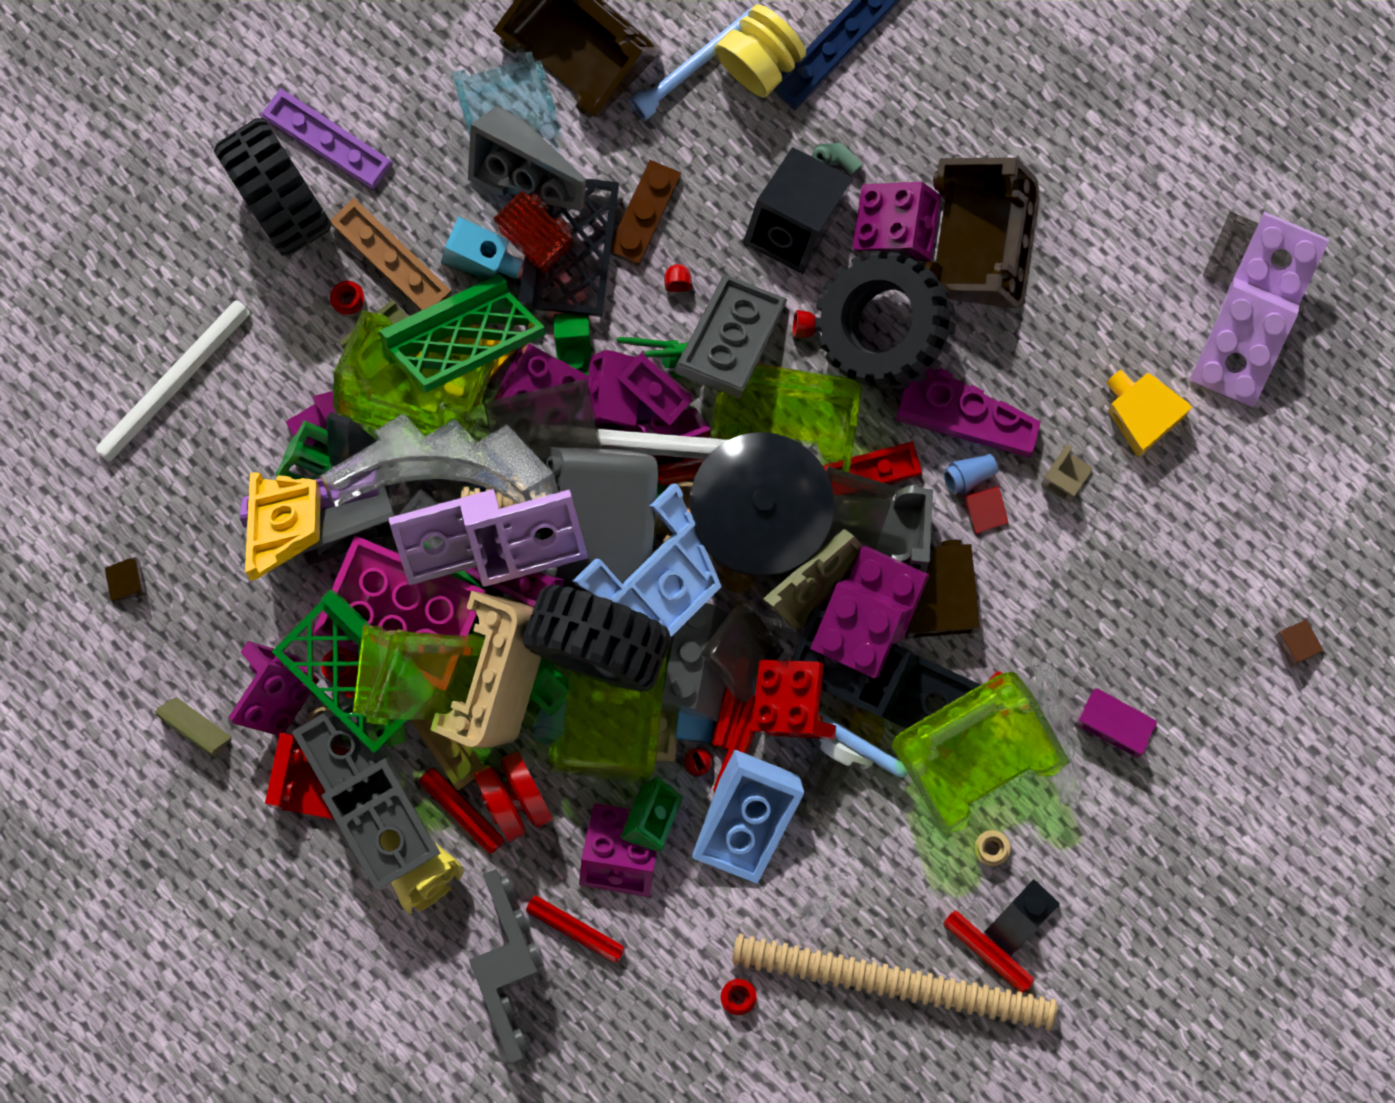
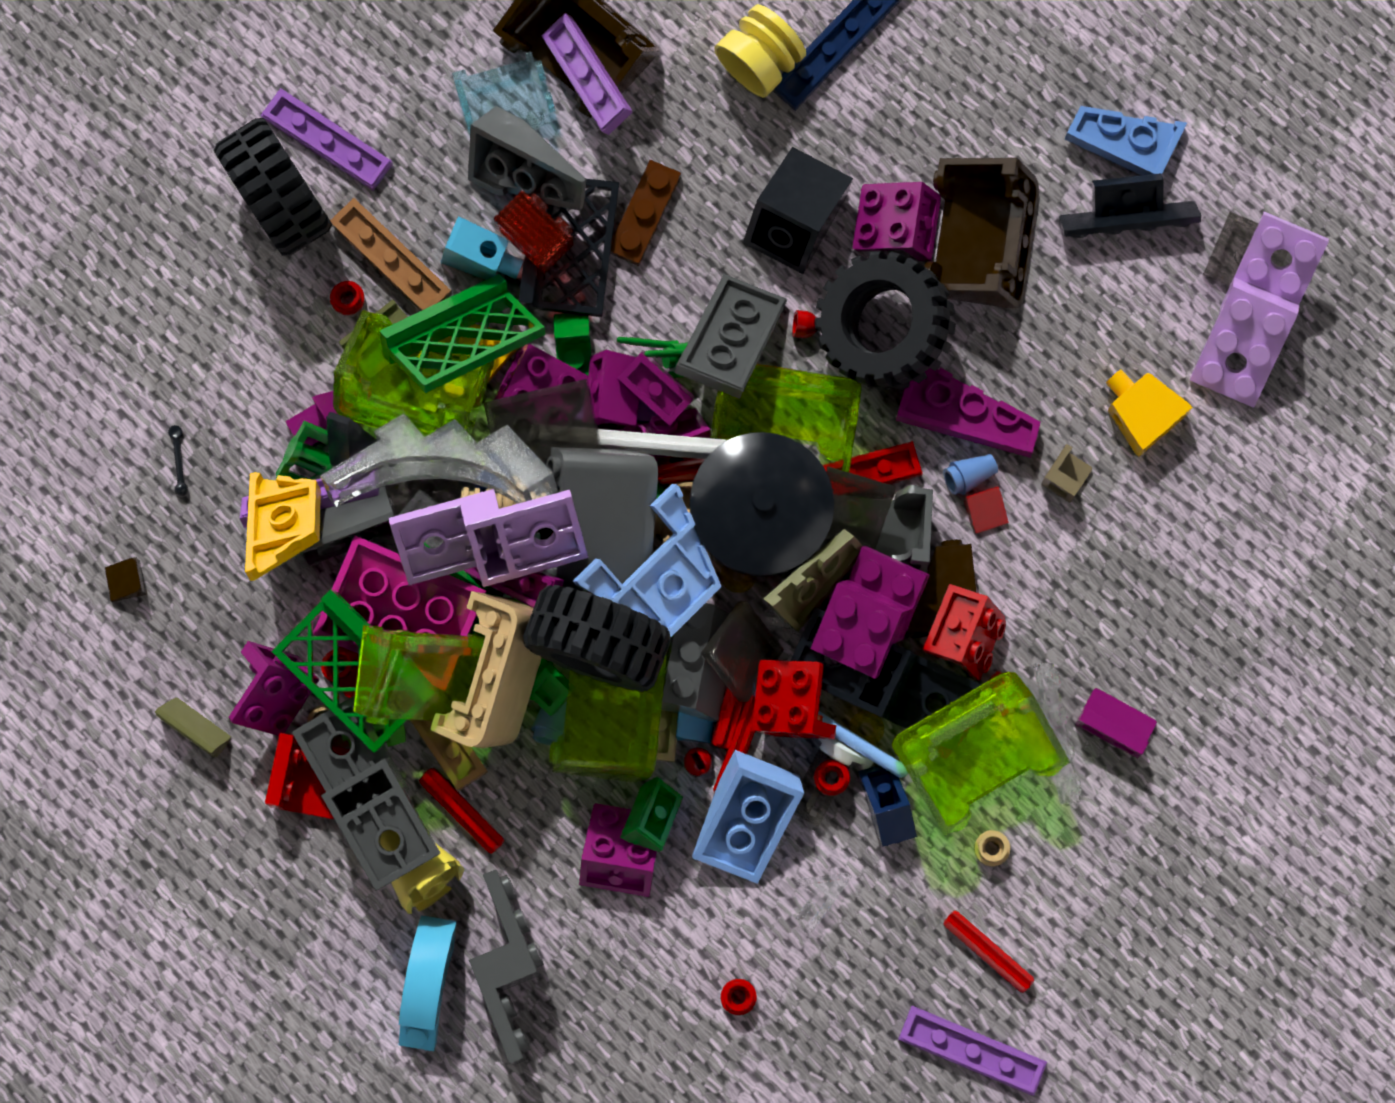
white axle [96,300,250,462] -> none
red wheel [473,750,554,843] -> none
red axle [526,896,625,963] -> none
light blue piece [628,8,751,121] -> none
red hinge [664,264,692,293] -> none
tan piece [732,933,1057,1031] -> none
sand green arm [812,143,864,177] -> none
black slope [984,879,1060,957] -> none
reddish brown slope [1275,619,1324,667] -> none
none -> black hinge [168,425,188,496]
none -> medium azure arch [398,915,457,1051]
none -> medium lavender tile [541,13,633,135]
none -> red plate [814,760,850,796]
none -> dark blue slope [858,765,917,847]
none -> medium lavender tile [898,1006,1047,1096]
none -> red bracket [923,584,1006,681]
none -> black bracket [1059,173,1201,238]
none -> medium blue wing [1065,106,1187,175]

